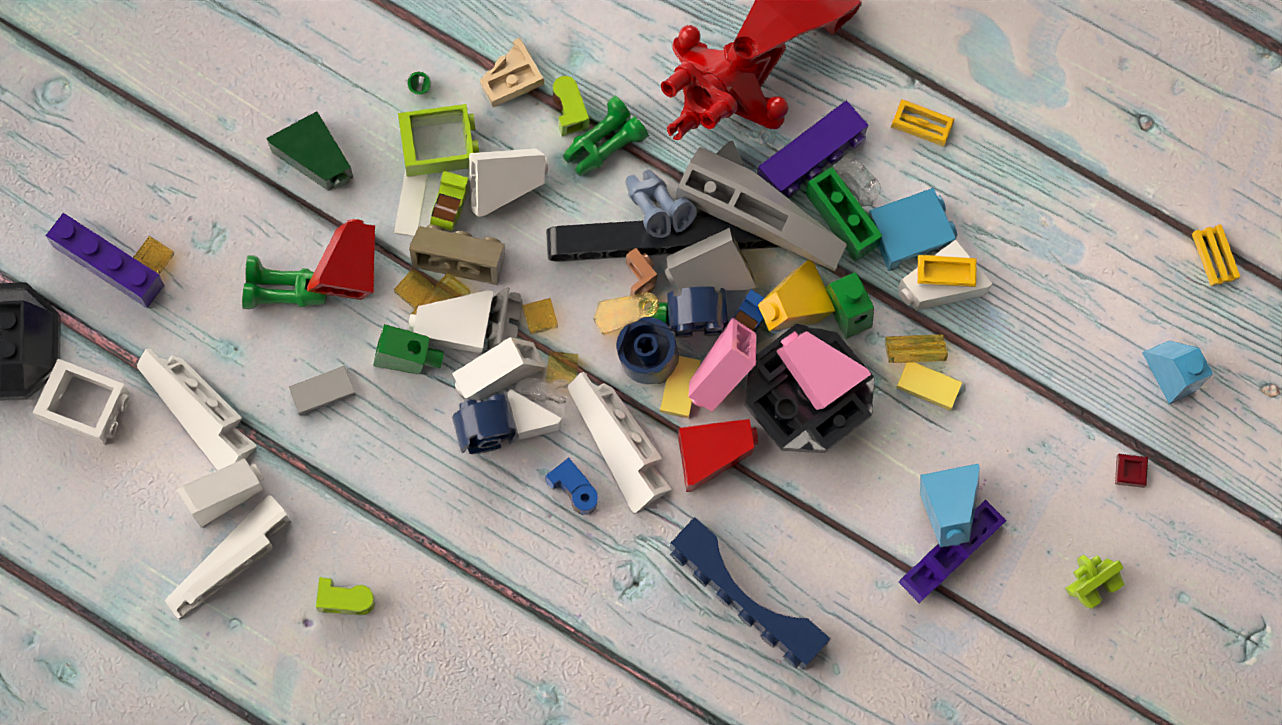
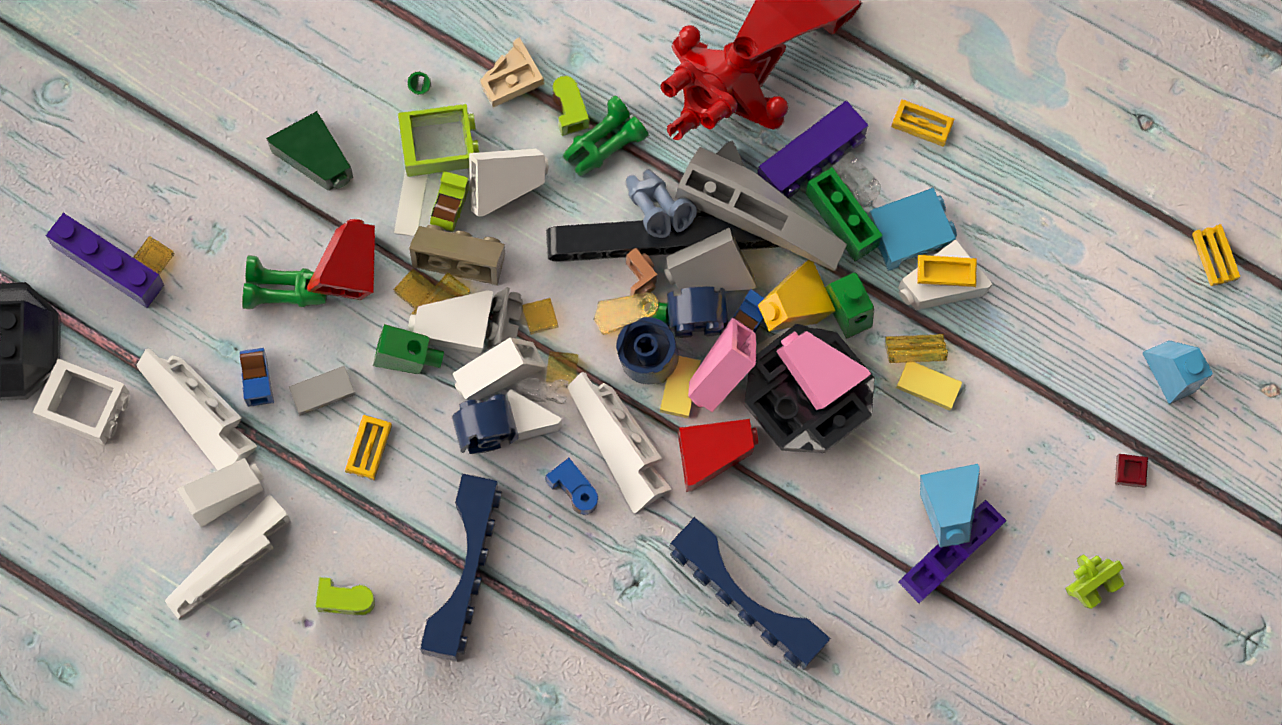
none -> leg [240,347,274,407]
none -> yellow tile [345,415,392,481]
none -> dark blue arch [420,473,502,662]

